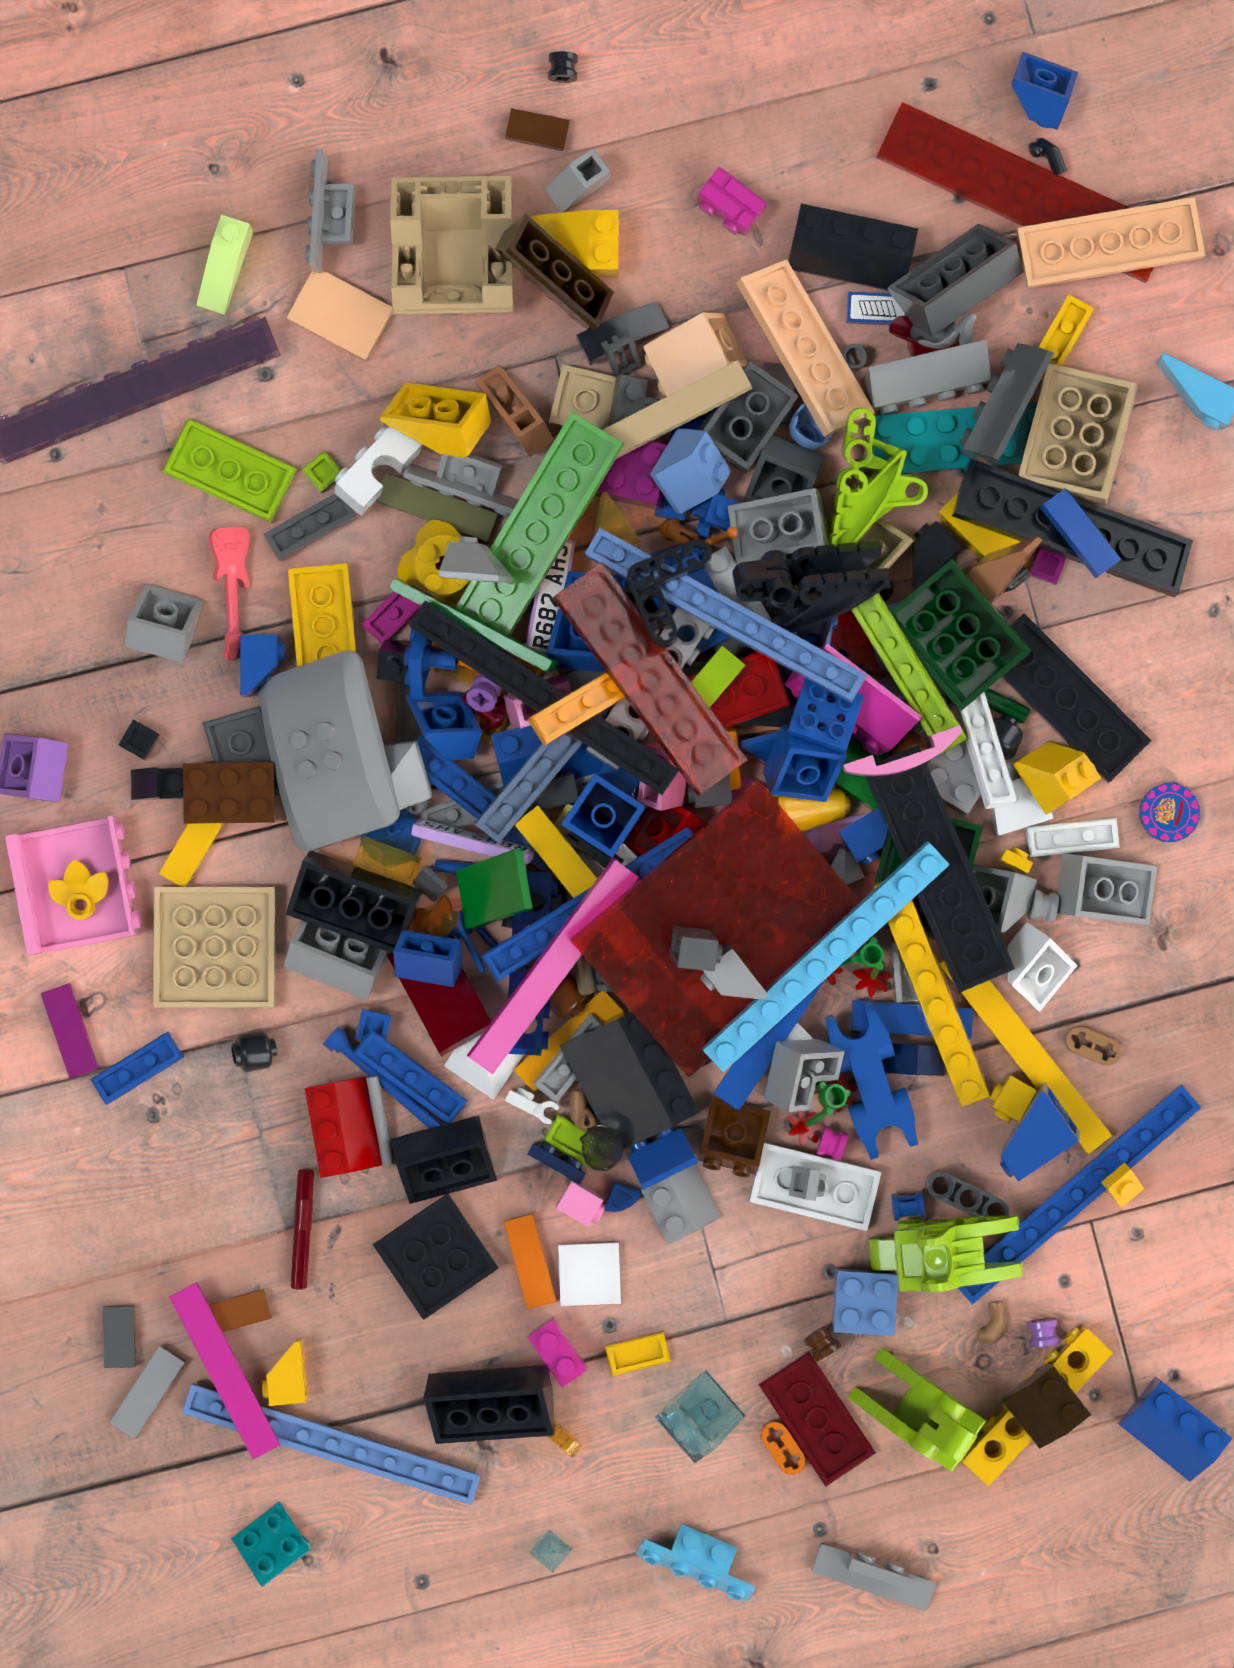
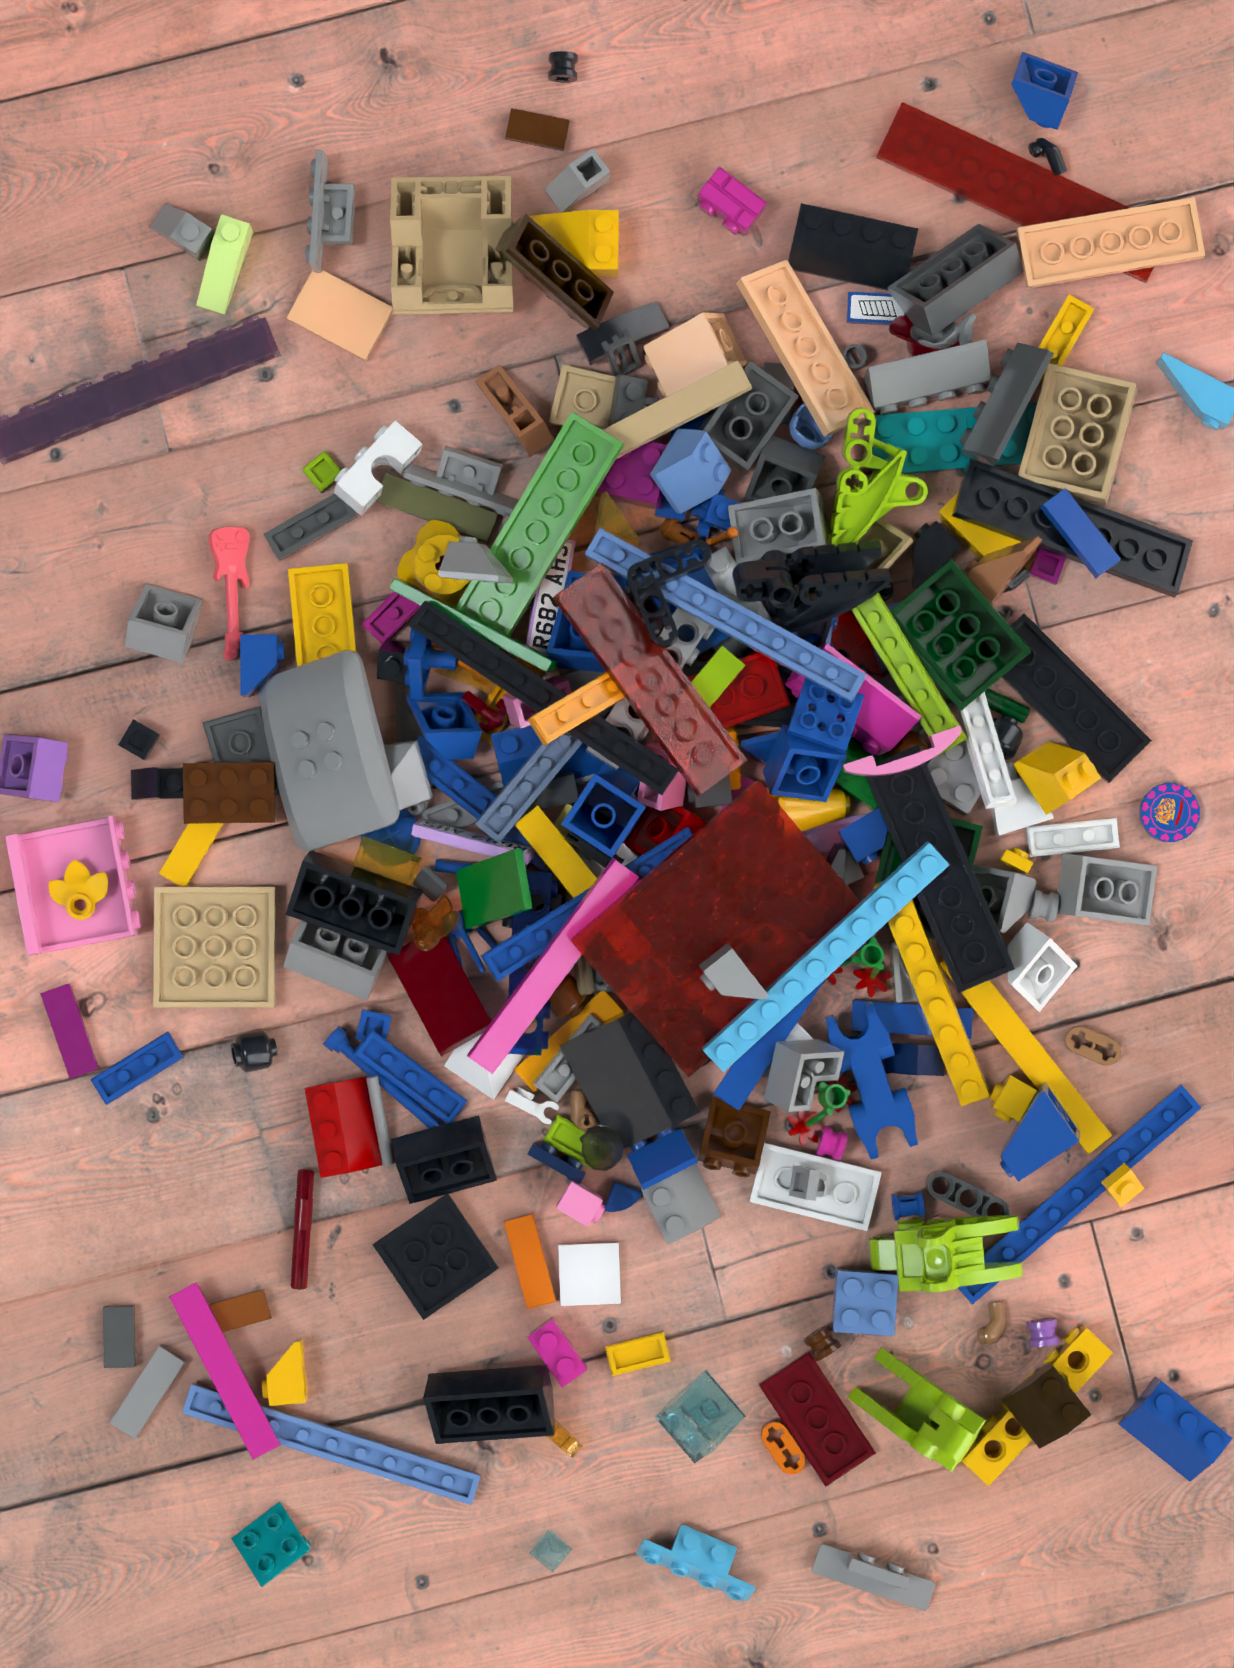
lime tile [162,418,297,523] -> none
yellow slope [380,382,491,458] -> none
blue brick [393,930,462,987] -> none
medium lavender wheel [466,674,502,712] -> none
dark grey brick [669,926,722,971] -> none
none -> light grey slope [149,203,214,261]

